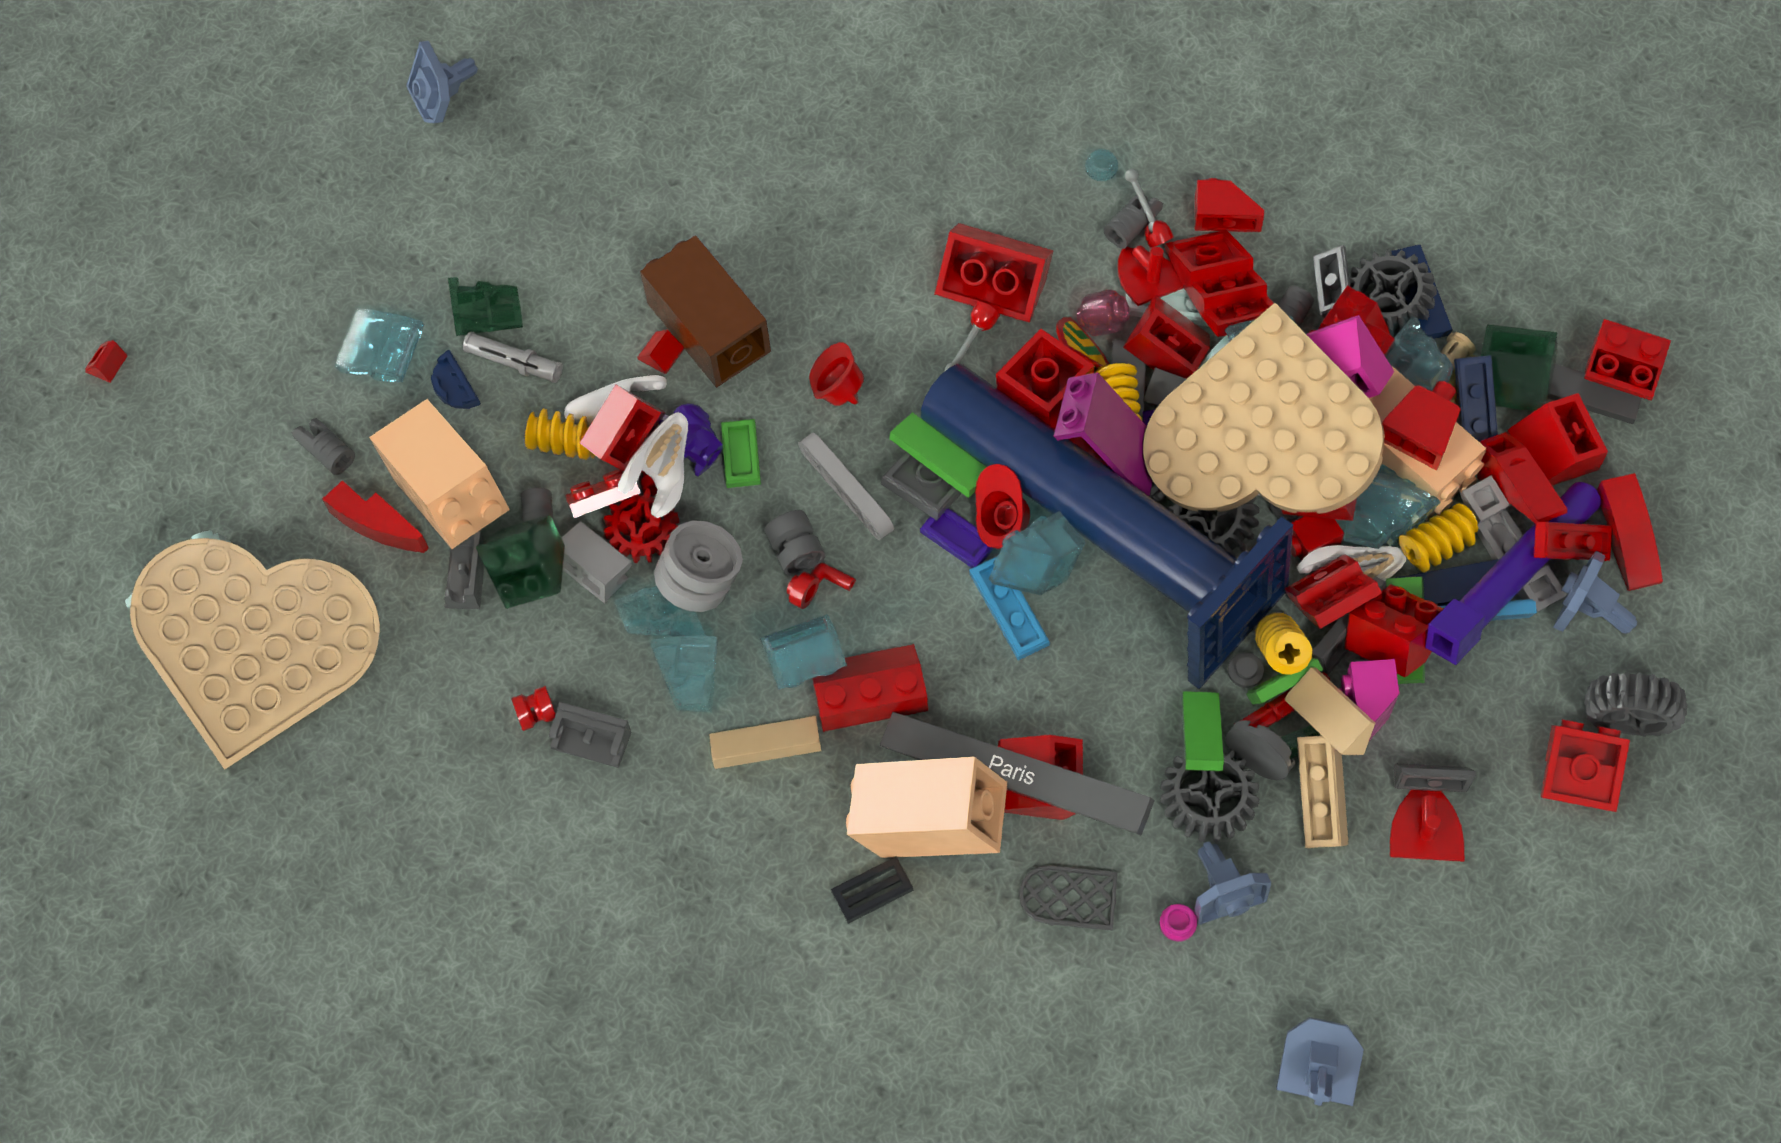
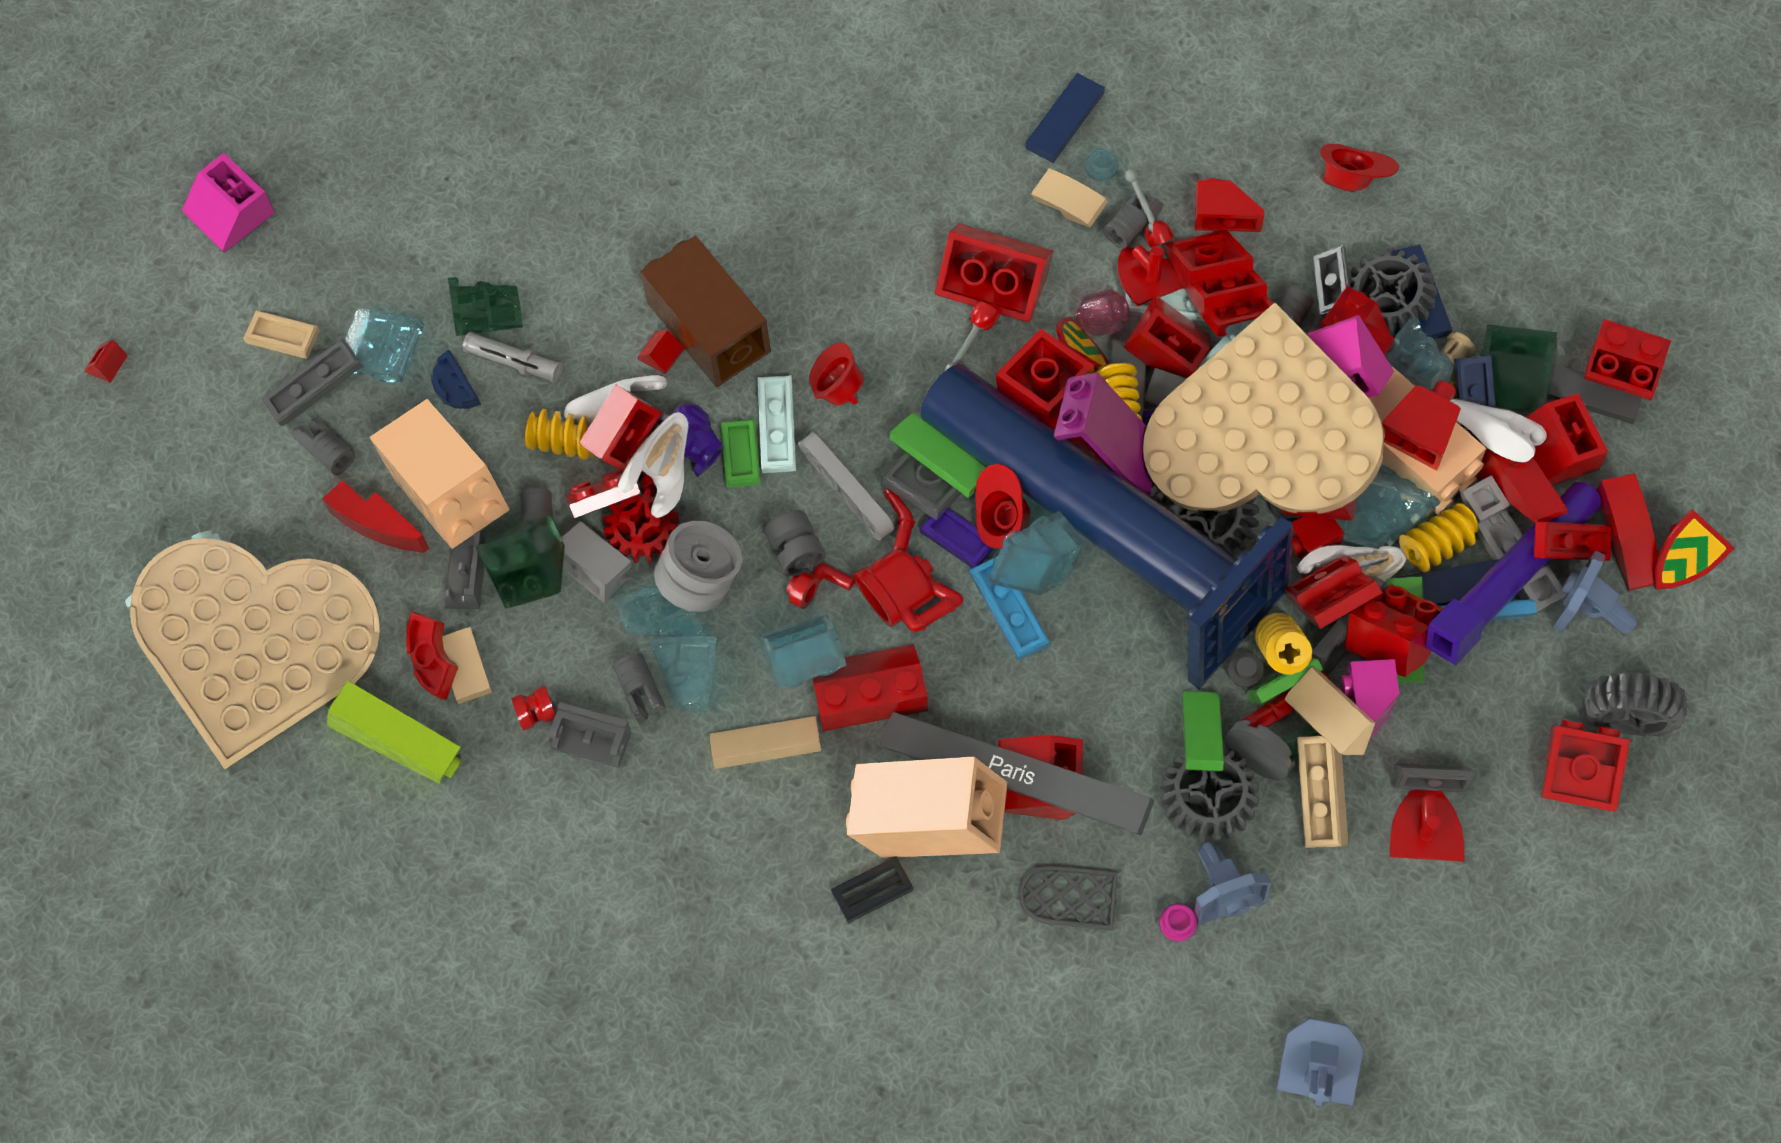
sand blue piece [406,41,478,123] -> none
none -> dark pink slope [182,153,275,253]
none -> tan tile [243,310,320,359]
none -> dark grey tile [262,338,363,426]
none -> lime slope [327,680,462,784]
none -> red tile [406,611,459,700]
none -> tan tile [442,627,492,704]
none -> dark grey hinge [613,653,666,724]
none -> light aqua tile [758,375,796,473]
none -> red piece [853,488,963,633]
none -> dark blue tile [1026,73,1105,163]
none -> tan slope [1031,168,1108,228]
none -> red piece [1320,144,1399,192]
none -> white animal [1451,399,1547,462]
none -> shield [1654,509,1735,590]

